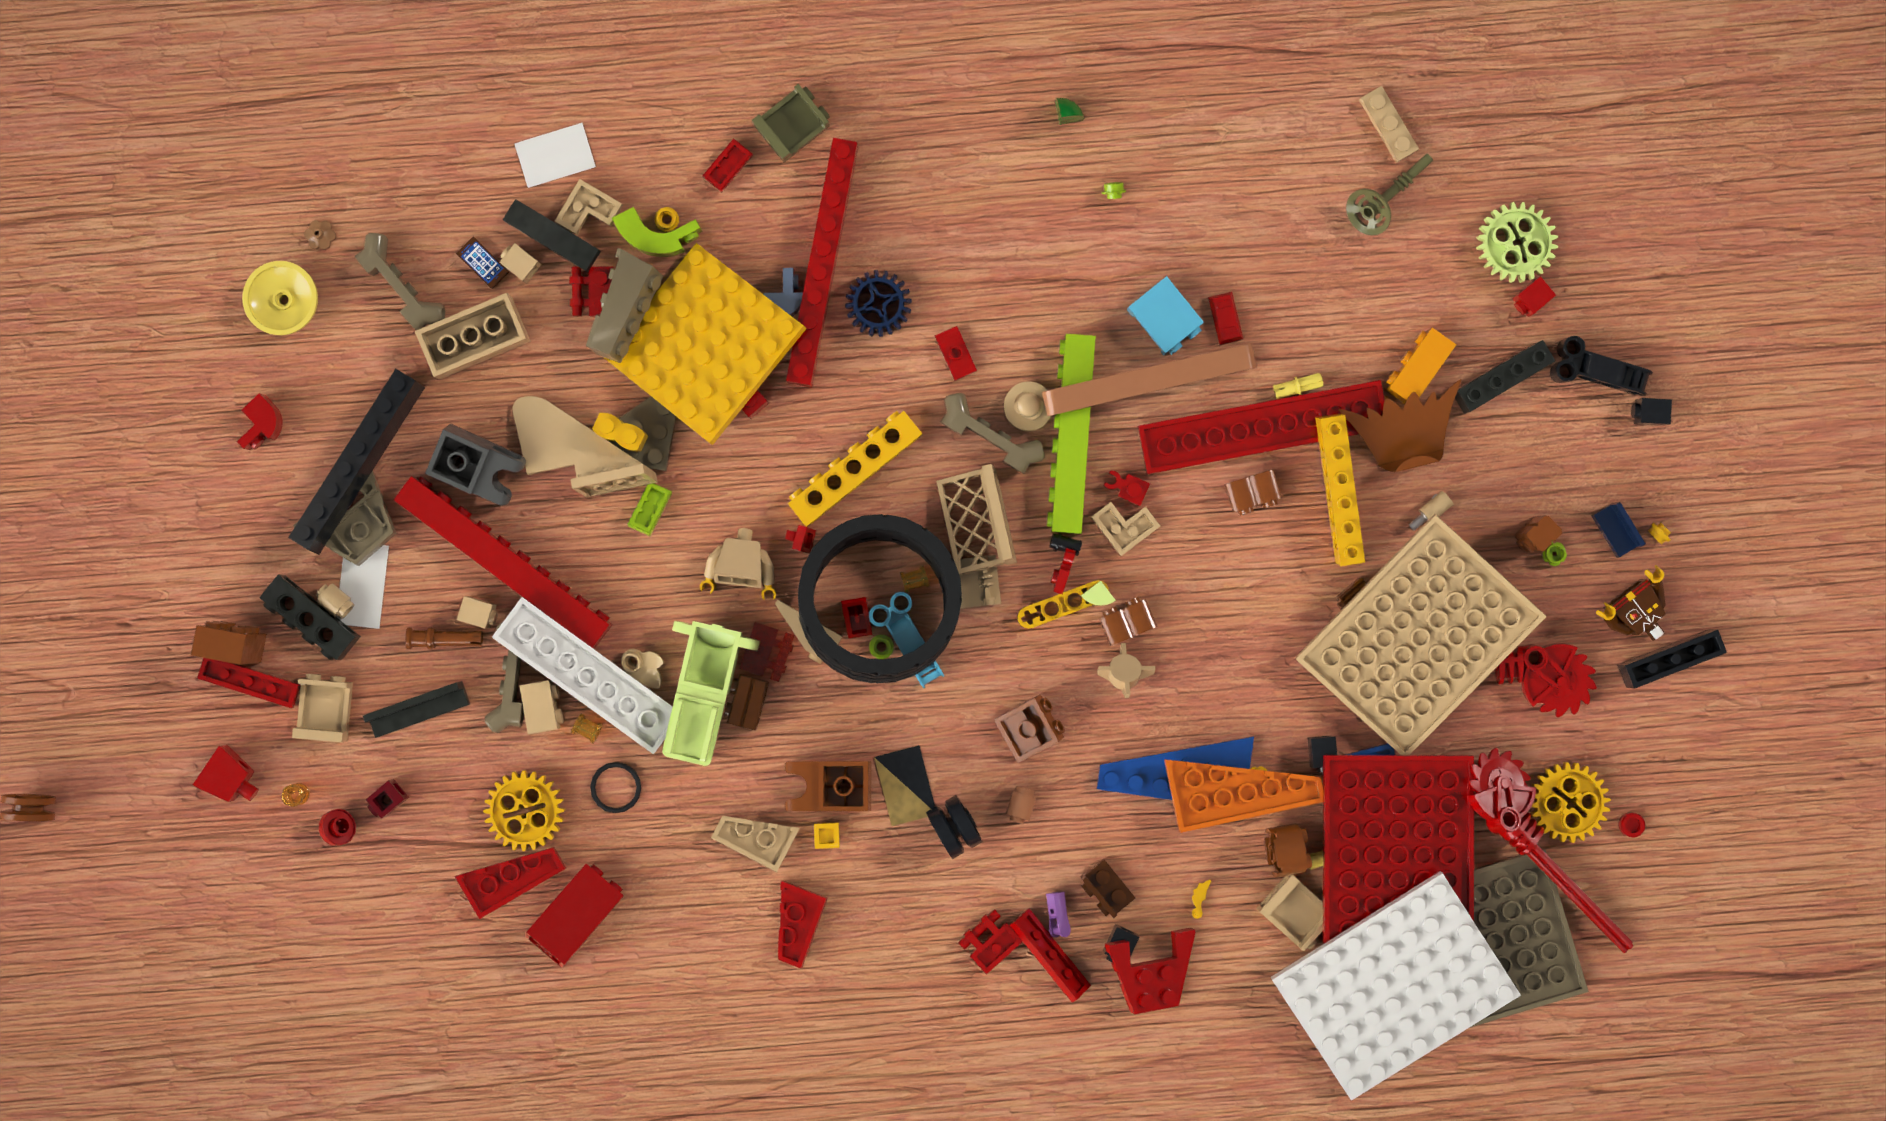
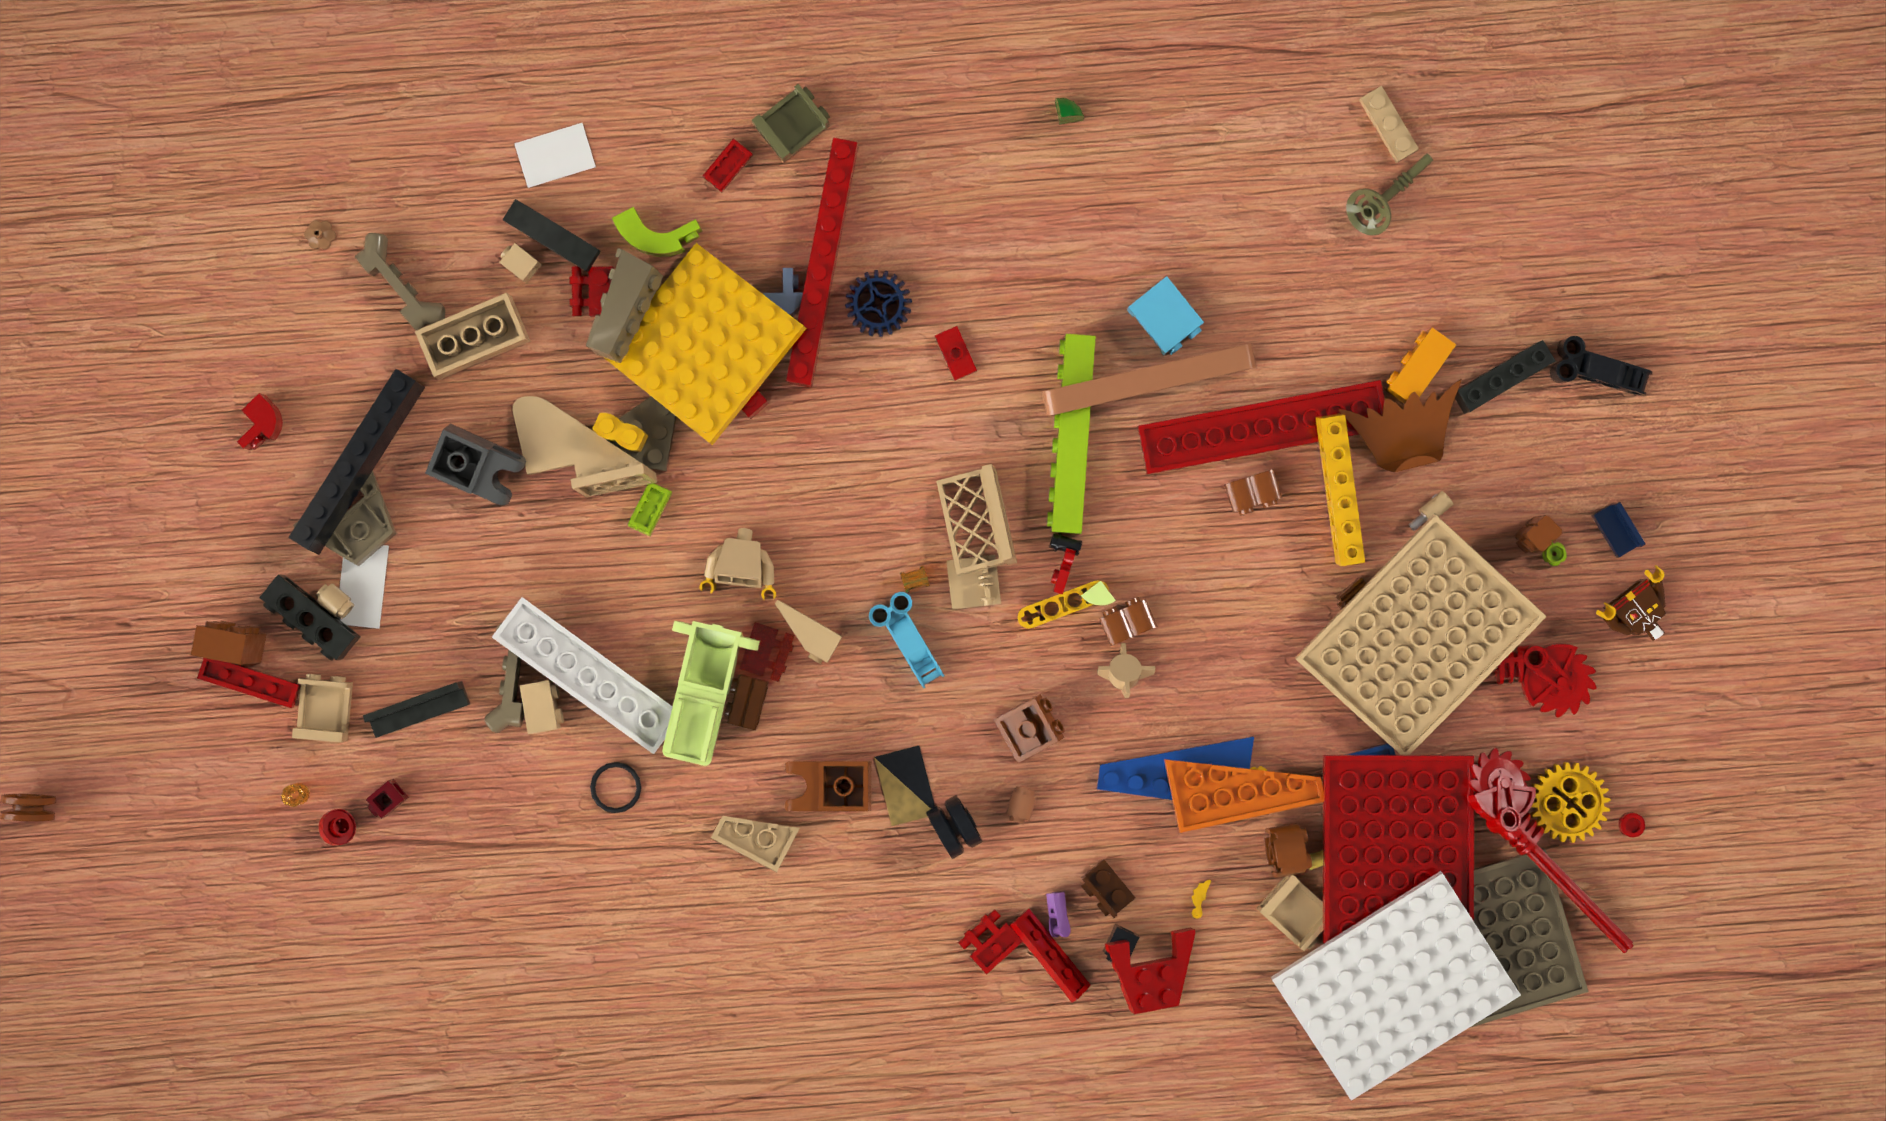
red torso [192,744,259,802] -> none
light yellow dish [242,261,318,336] -> none
red brick [393,476,613,648] -> none
dark orange pin [405,627,483,650] -> none
red wing [454,847,566,919] -> none
tile [456,236,509,289] -> none
tan brick [457,596,498,629] -> none
yellow gear [483,770,565,851] -> none
red slope [525,864,624,968] -> none
tan plate [555,179,623,235] -> none
clear yellow bush [571,713,603,744] -> none
tan plate [621,649,664,689] -> none
yellow plate [654,207,679,232] -> none
red wing [778,880,828,969] -> none
red tile [785,525,816,554] -> none
yellow brick [788,411,923,527] -> none
black tyre [798,514,962,683] -> none
yellow plate [814,822,840,849] -> none
red slope [841,597,873,639] -> none
lime plate [869,635,894,659] -> none
dark tan plate [941,393,1045,474] -> none
tan plate [1004,381,1051,431] -> none
tan plate [1091,502,1160,556] -> none
lime plate [1102,182,1126,199] -> none
red plate [1103,470,1150,507] -> none
red tile [1208,292,1243,345] -> none
light yellow axle [1273,373,1323,399] -> none
black brick [1307,735,1337,772] -> none
yellowish green gear [1476,202,1558,283] -> none
red brick [1512,276,1556,317] -> none
black brick [1617,629,1727,689] -> none
black brick [1631,398,1672,426] -> none
yellow plate [1648,522,1671,545] -> none

